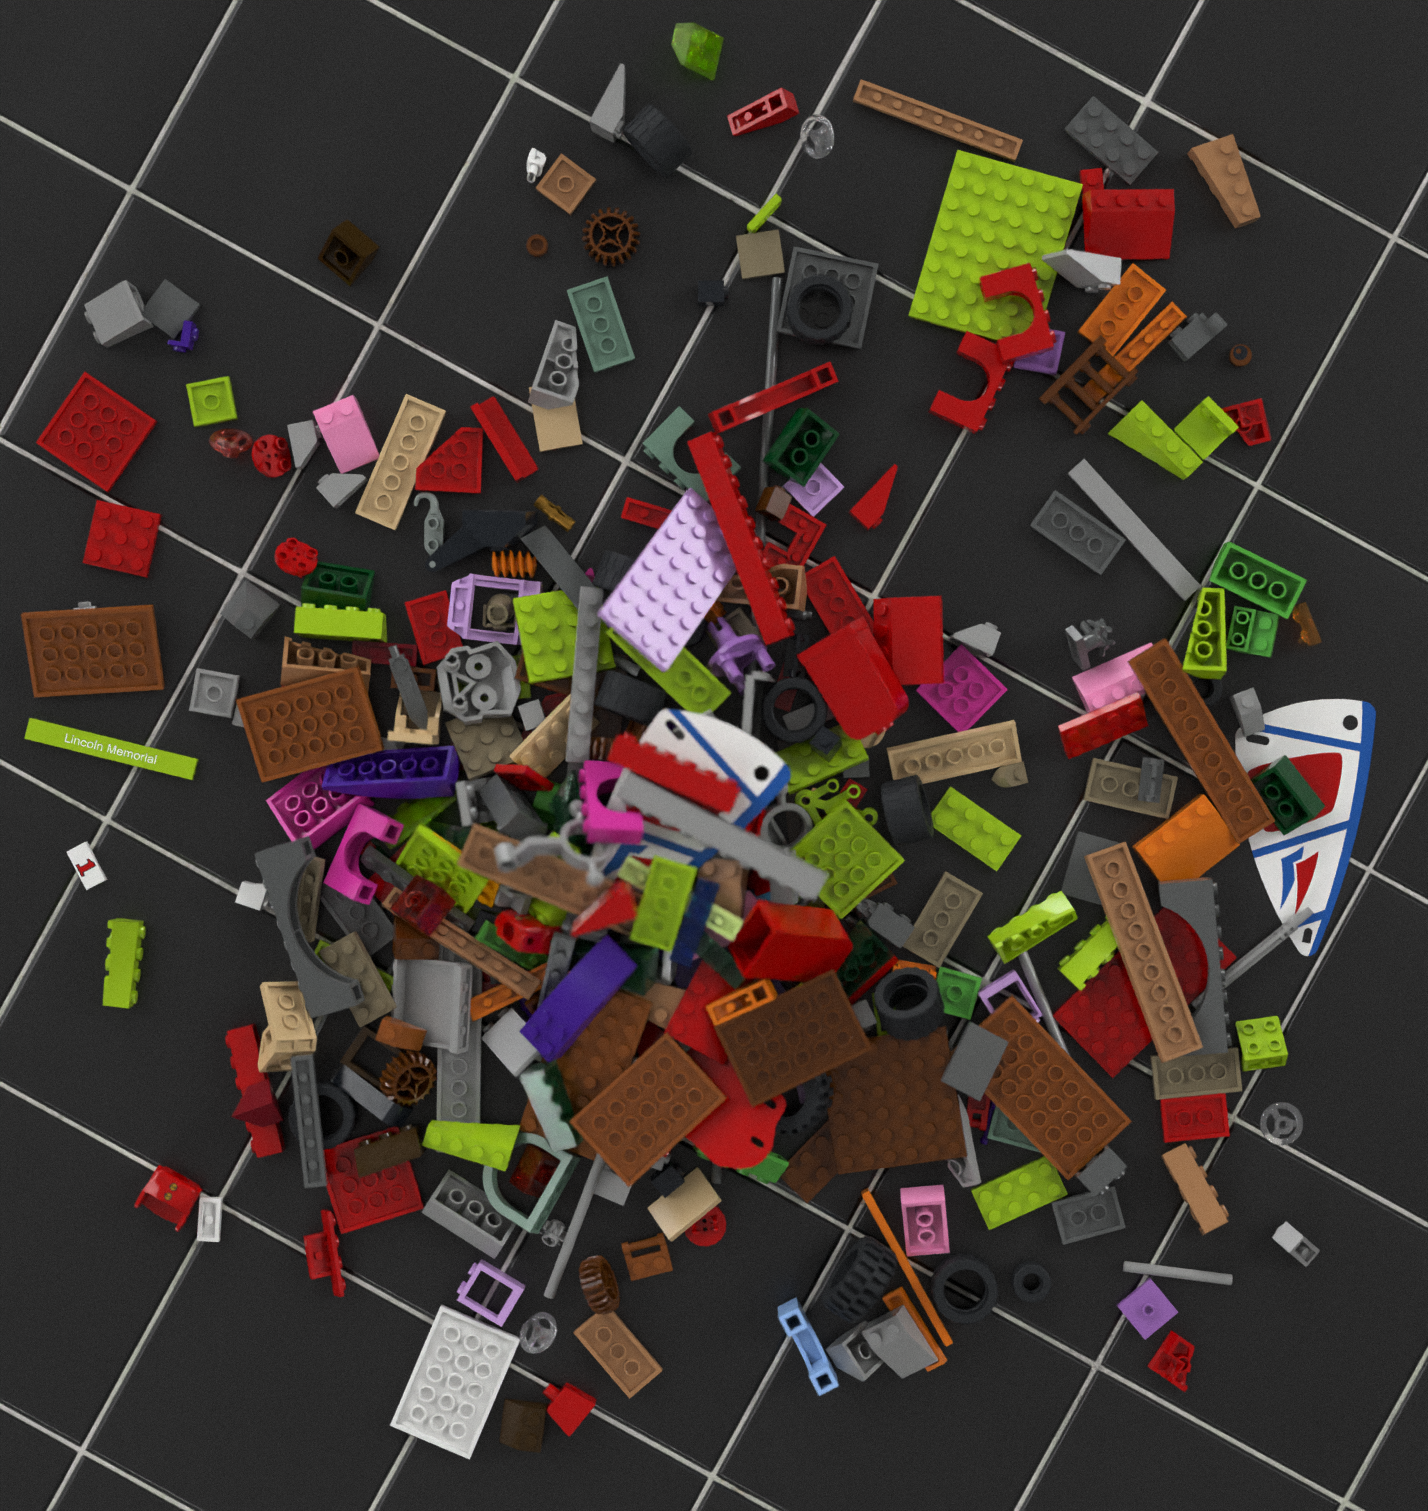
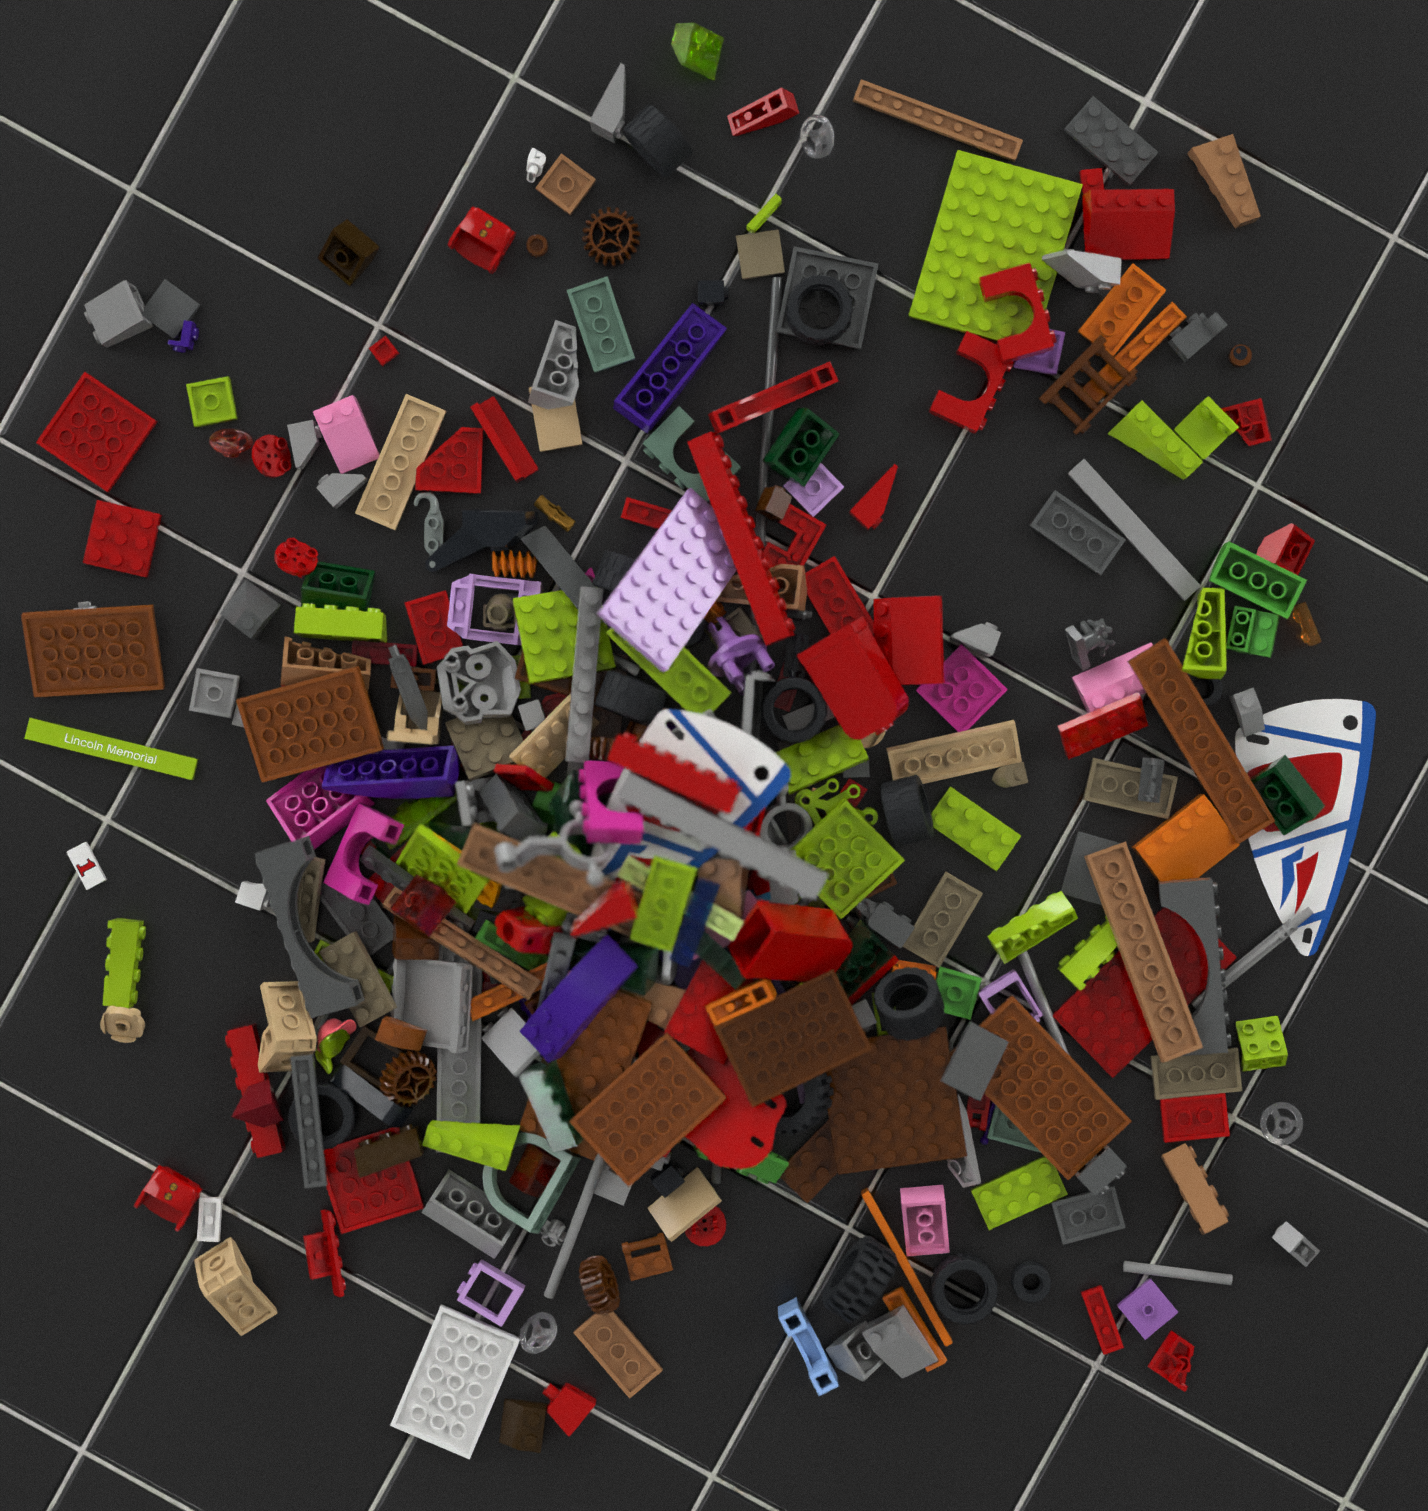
light grey panel [495,884,533,914] -> none
black brick [810,726,842,762] -> none
none -> tan plate [100,1006,145,1043]
none -> tan bracket [194,1237,277,1336]
none -> lime hair [315,1018,357,1075]
none -> red tile [369,335,400,367]
none -> red piece [448,206,516,274]
none -> dark purple slope [613,303,727,434]
none -> red plate [1081,1285,1124,1355]
none -> red slope [1256,523,1315,575]

